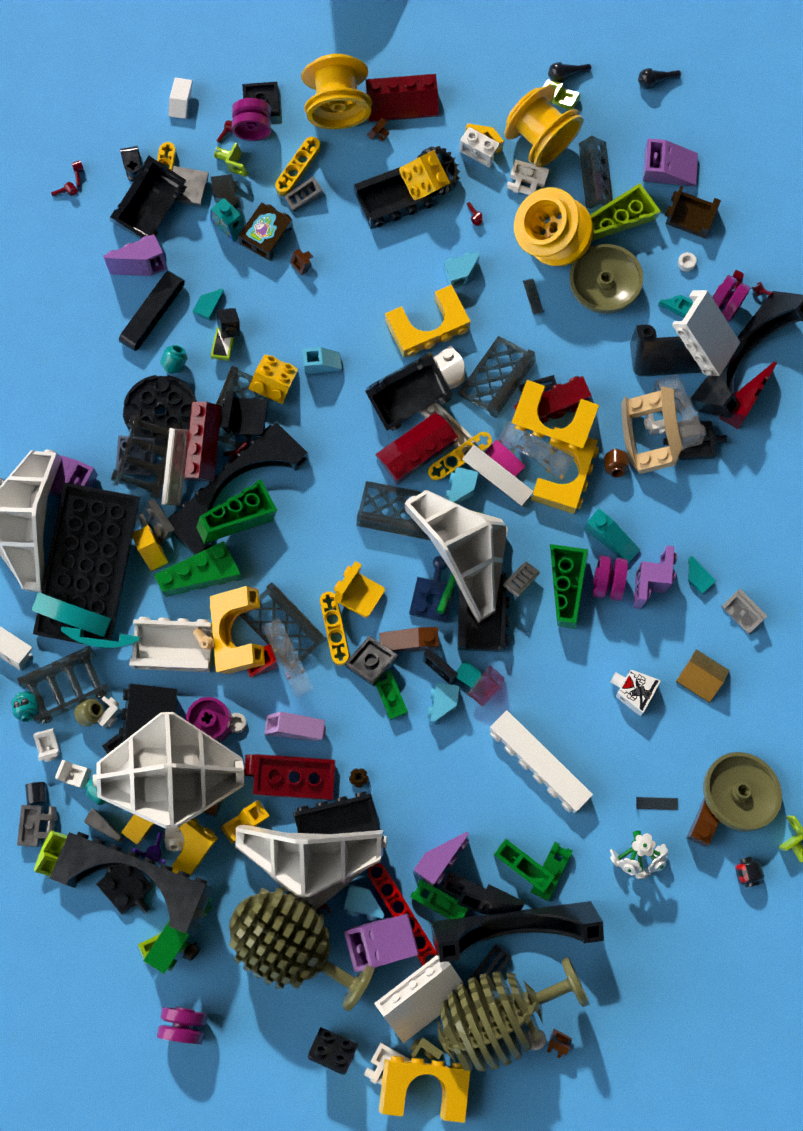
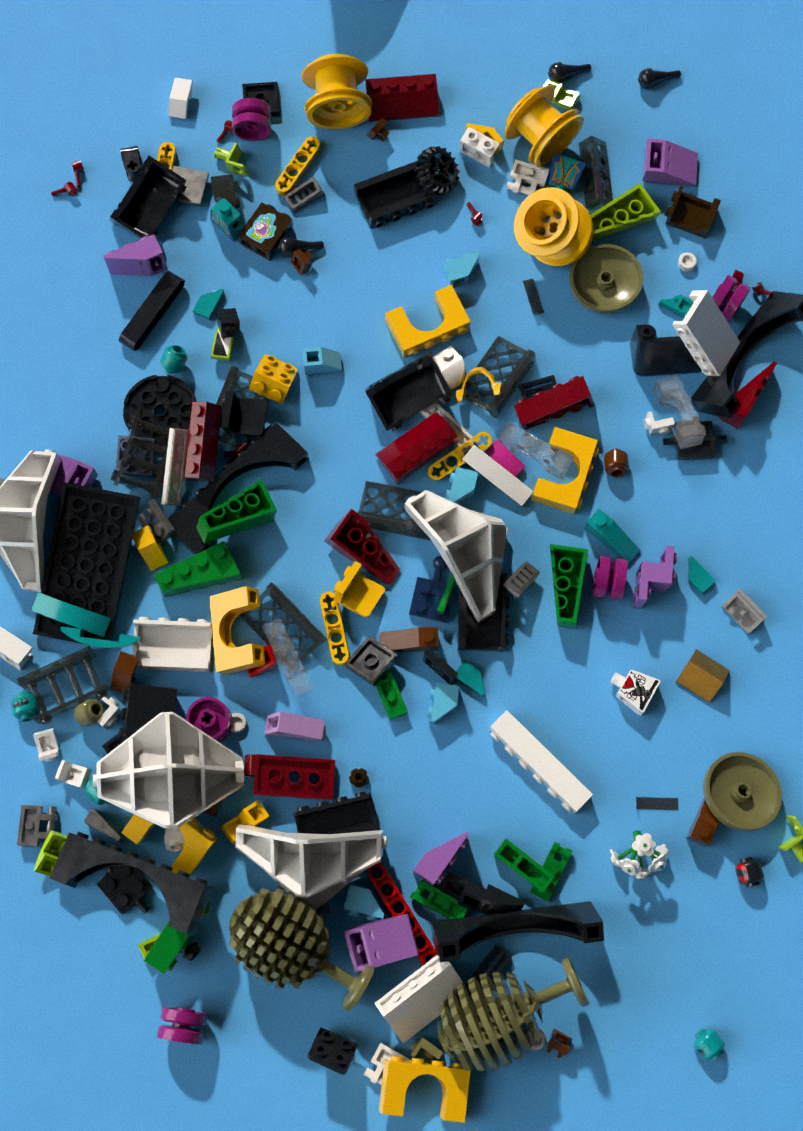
black brick [25,782,48,805] -> none
dark purple plant [133,832,166,865] -> none
tan arm [193,627,214,650] -> none
yellow bracket [399,150,450,200] -> none
clear pink slope [467,665,505,706] -> none
yellow arch [511,380,599,451] -> none
tan wedge [621,386,684,474] -> none
none -> reddish brown slope [110,651,140,693]
none -> black piece [277,237,324,258]
none -> dark red wedge [324,509,400,585]
none -> yellow helmet [456,367,502,402]
none -> torso [549,153,586,193]
none -> teal head [694,1028,725,1061]

